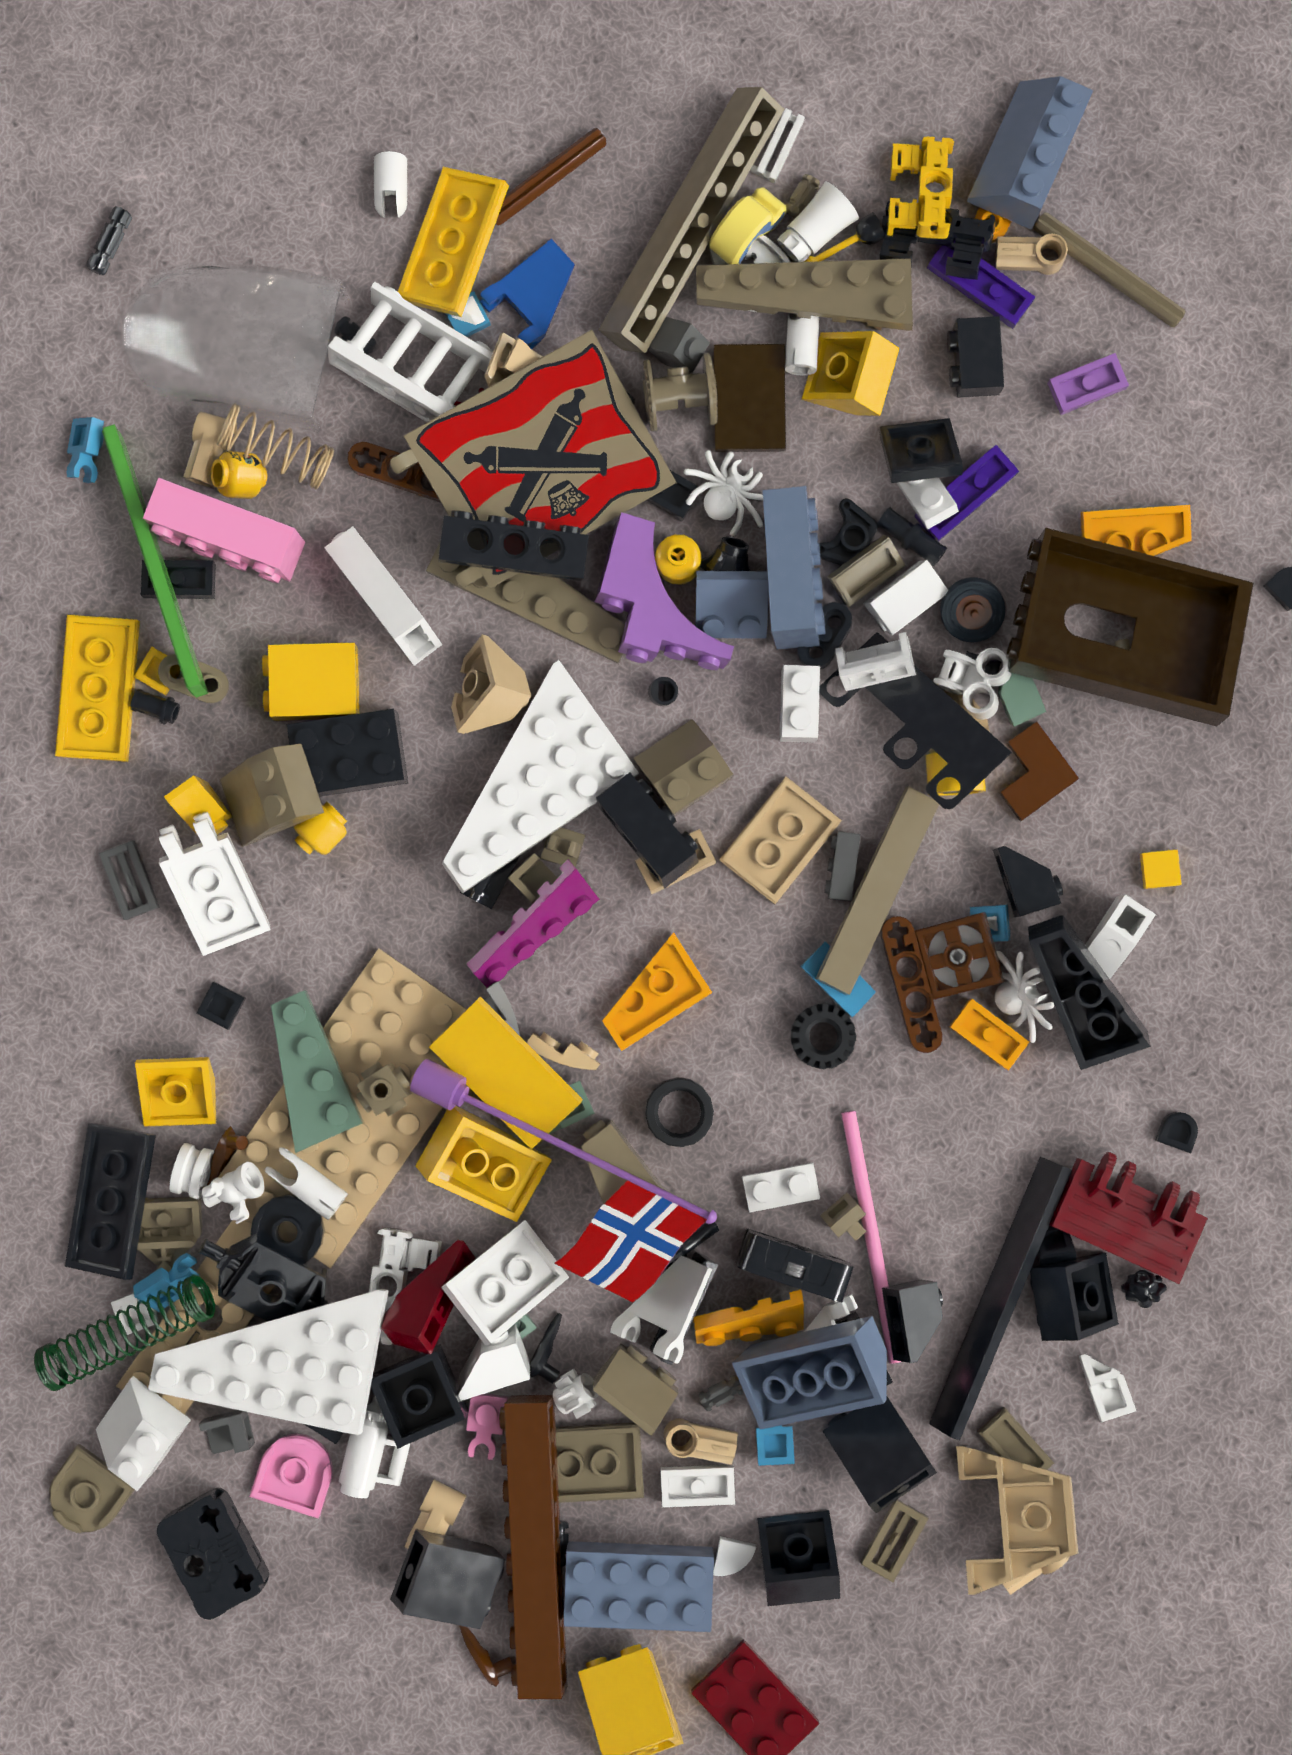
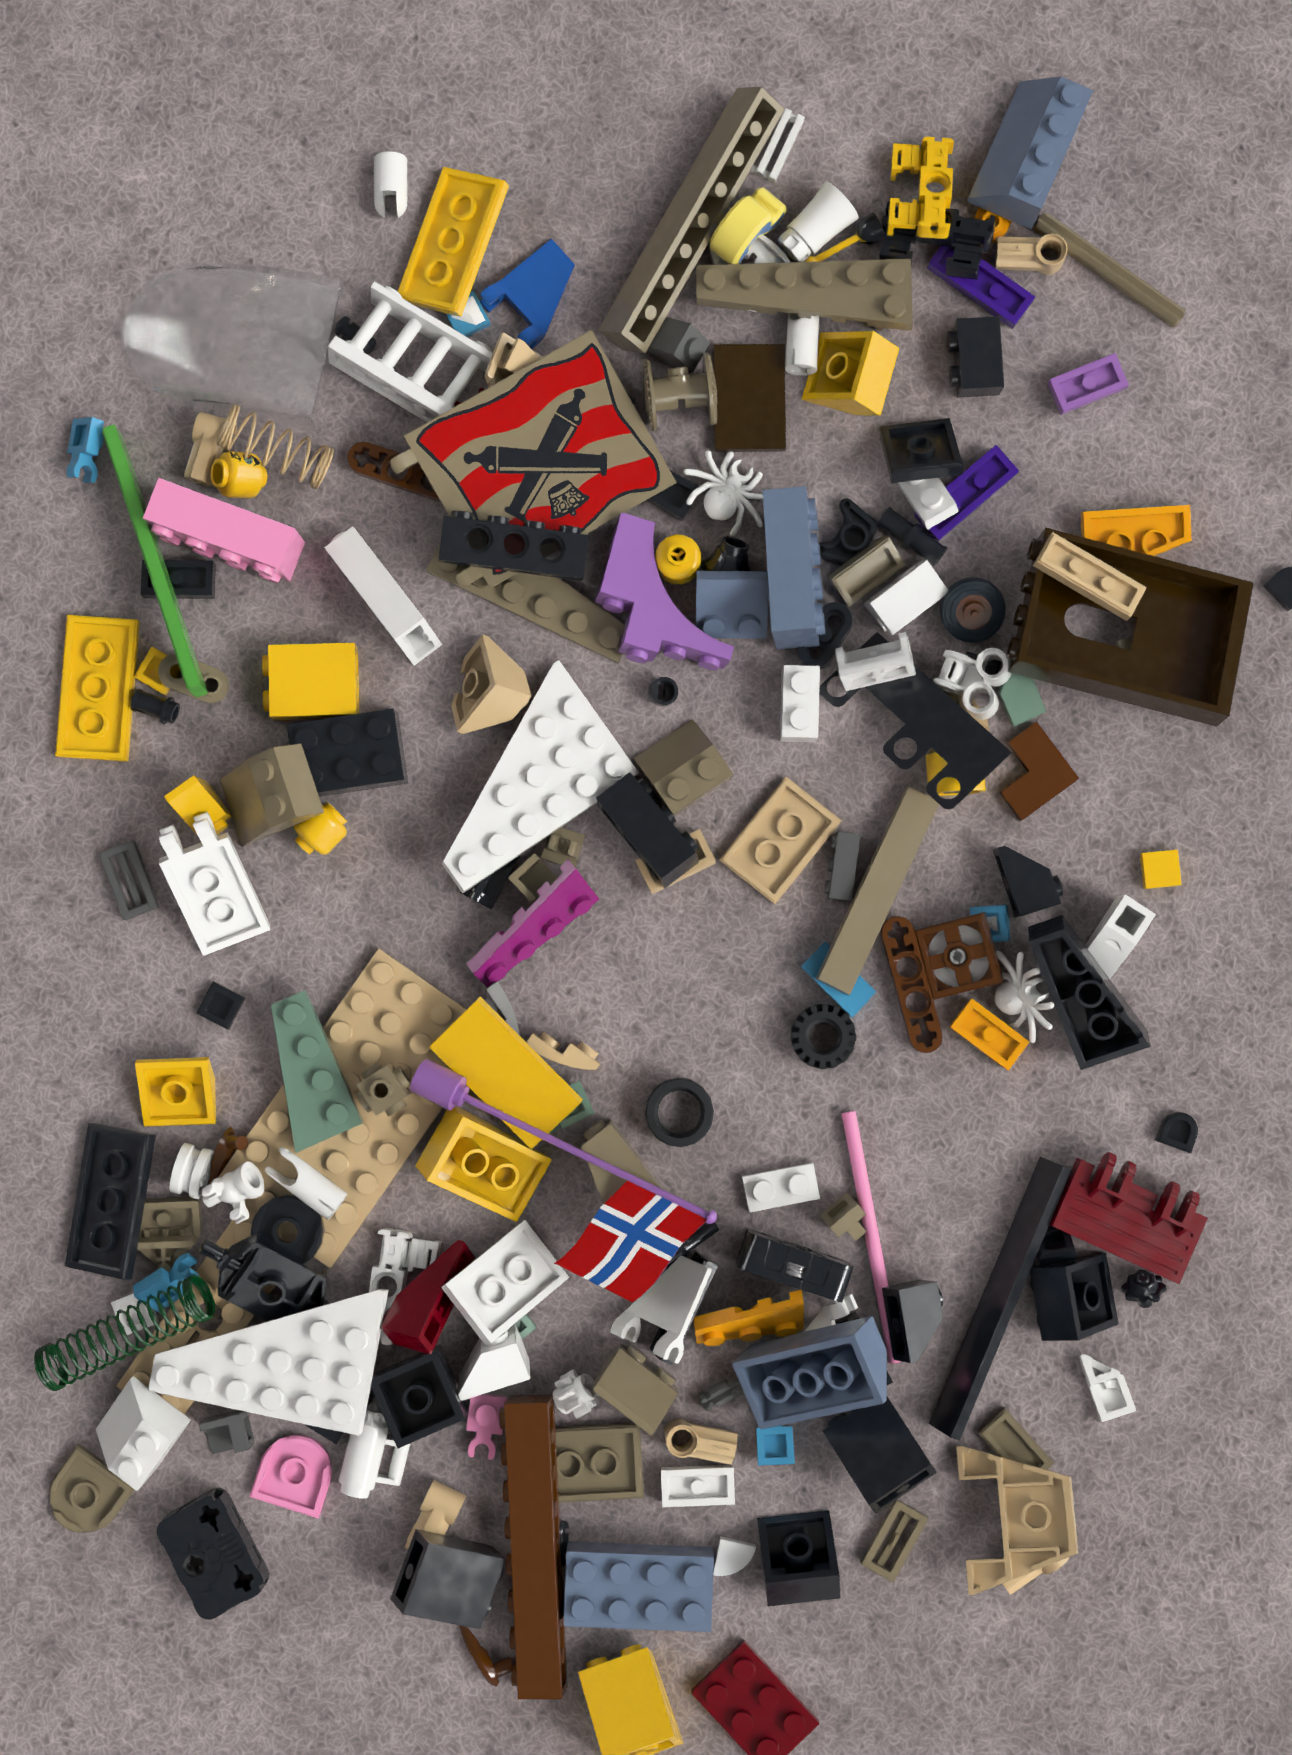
black axle [86,206,132,276] -> none
reddish brown axle [496,128,607,225] -> none
black bar [530,1313,562,1384] -> none
light orange wing [602,932,712,1051] -> none
dark tan piece [786,174,820,218] -> none
none -> tan tile [1033,532,1147,621]

